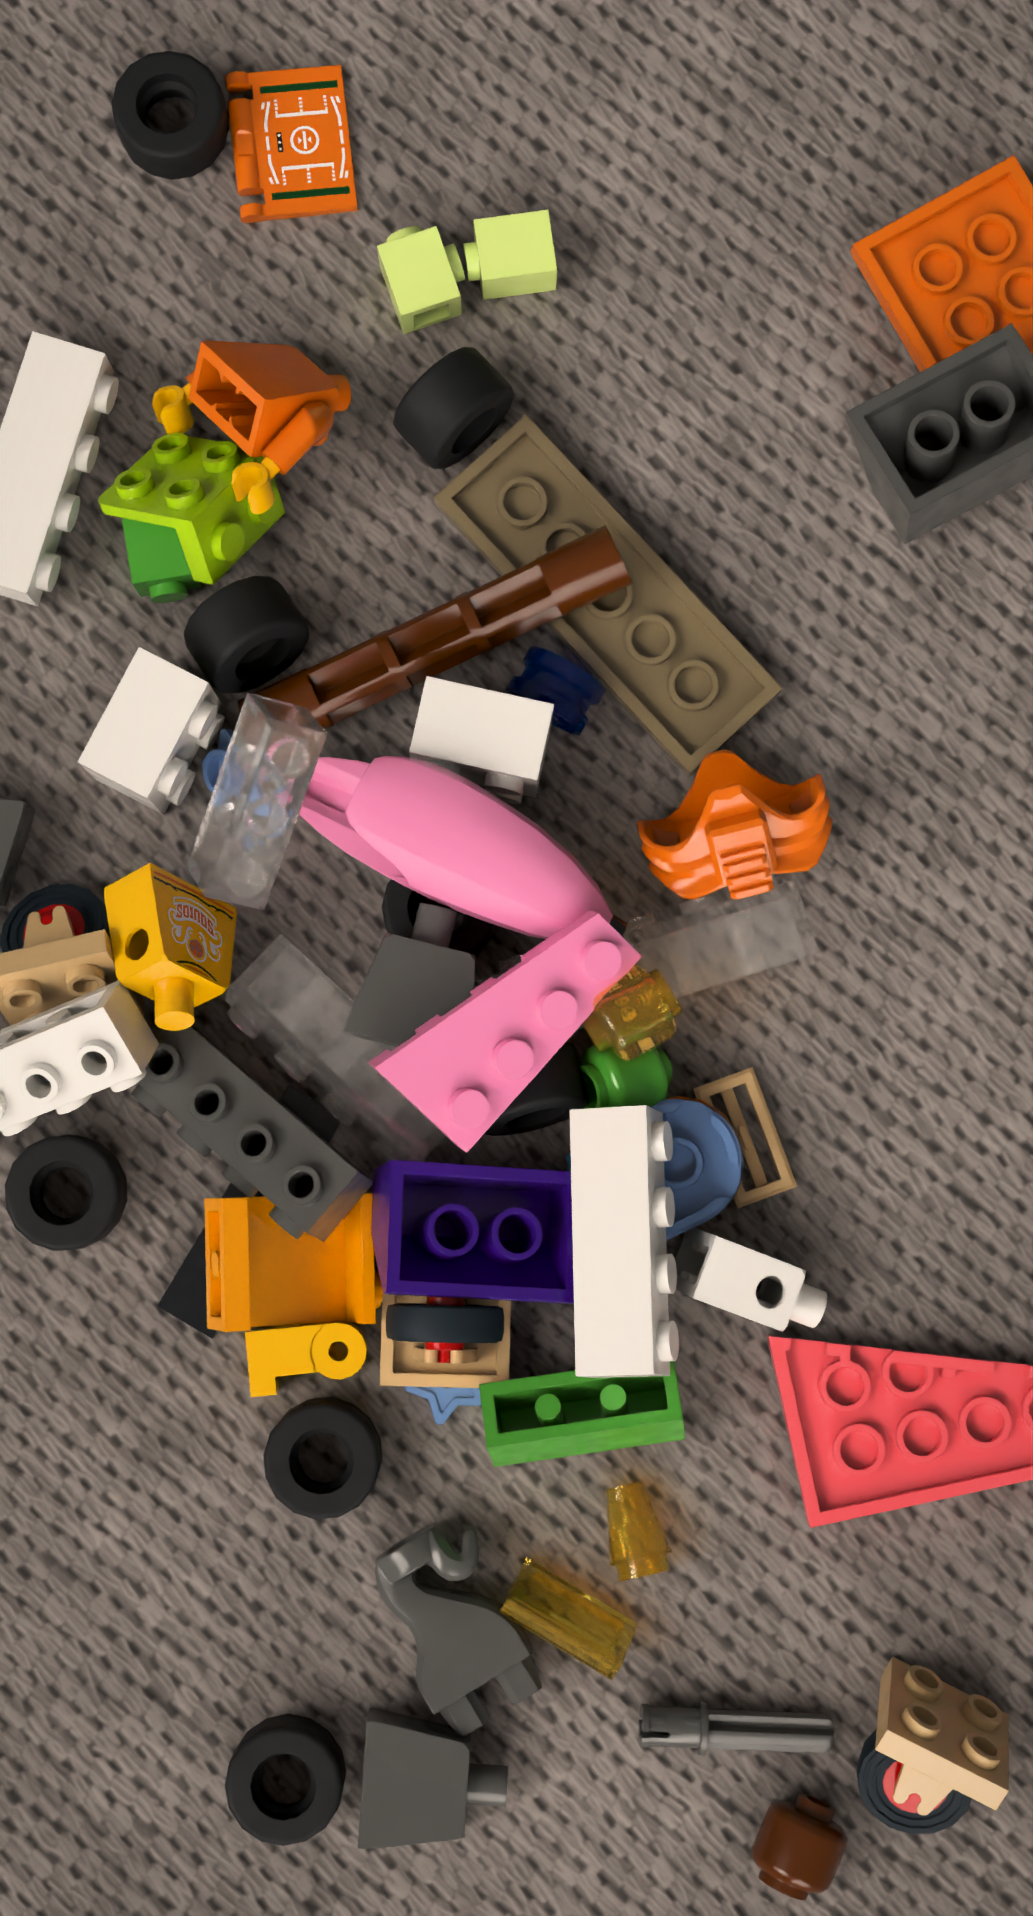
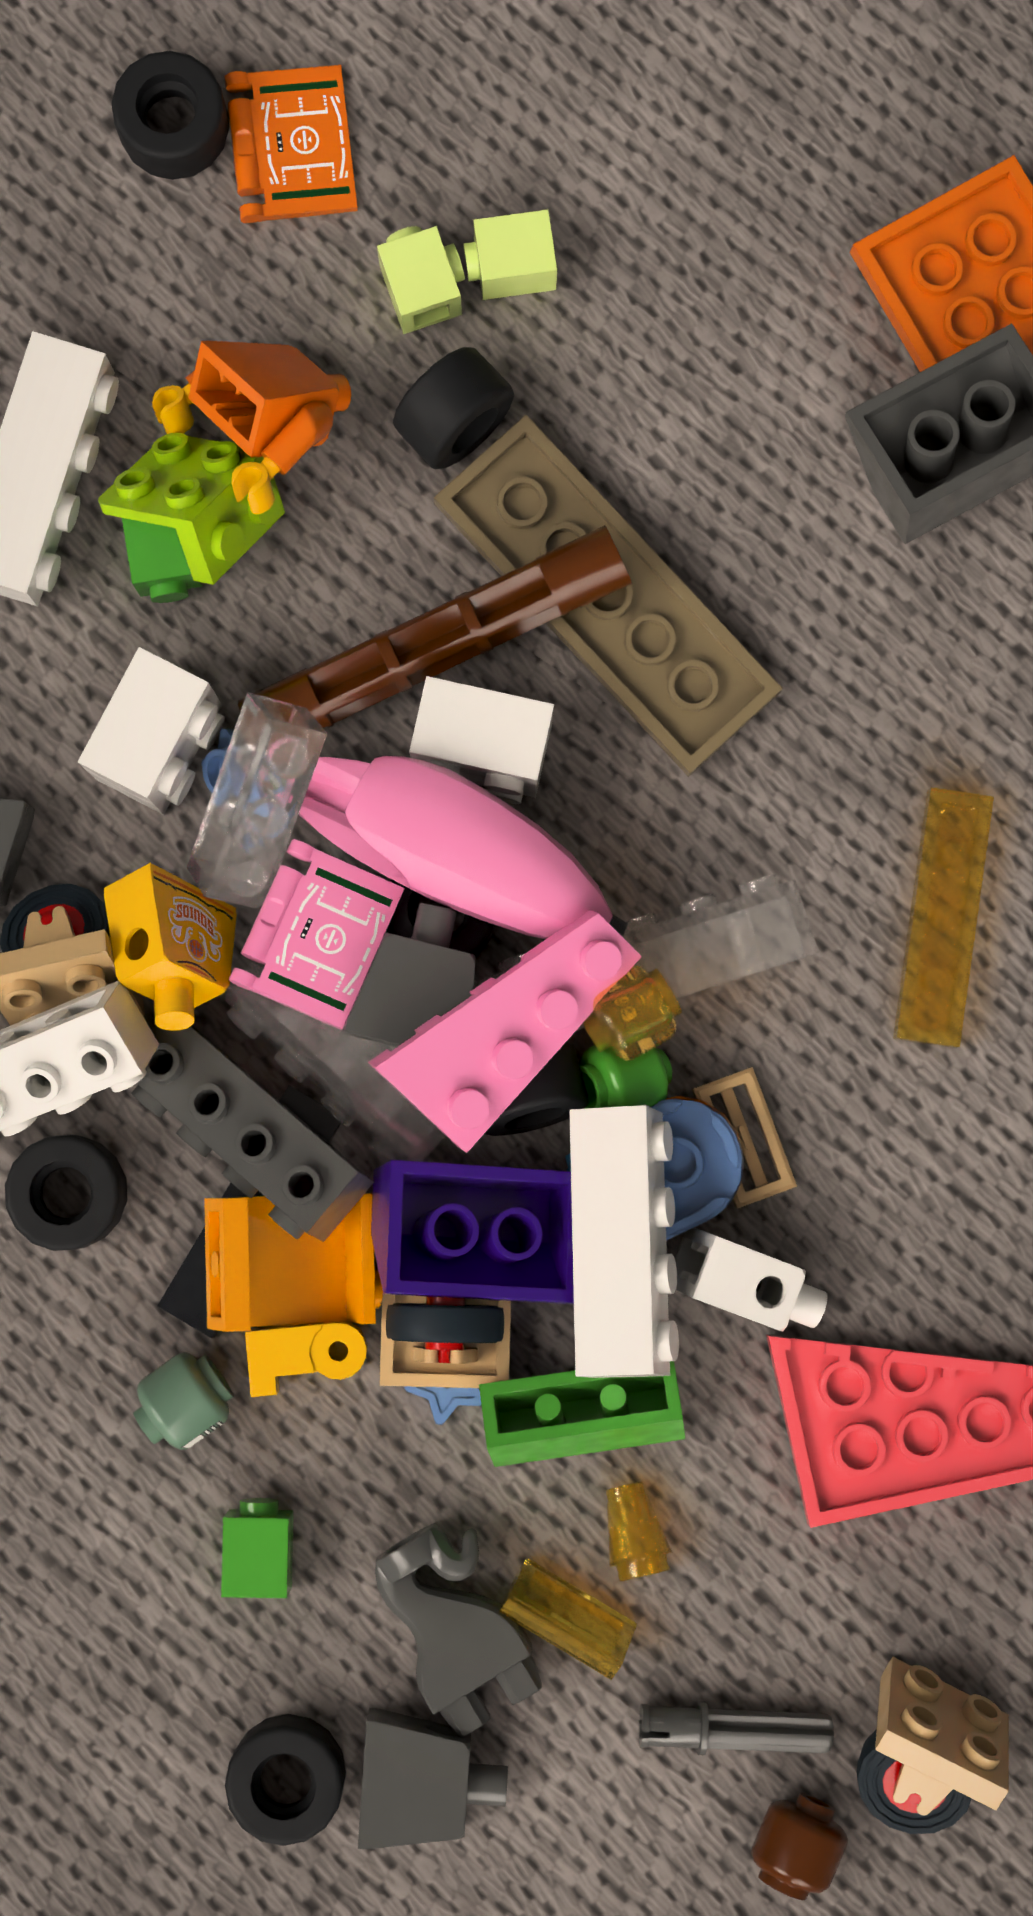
black tyre [184,575,309,693] -> none
black tyre [263,1397,382,1520] -> none
clear blue wheel [505,646,606,736] -> none
orange piece [636,749,833,900] -> none
none -> sand green head [133,1352,234,1450]
none -> bright green brick [221,1498,293,1598]
none -> bright pink piece [229,839,405,1030]
none -> clear yellow plate [893,787,994,1048]

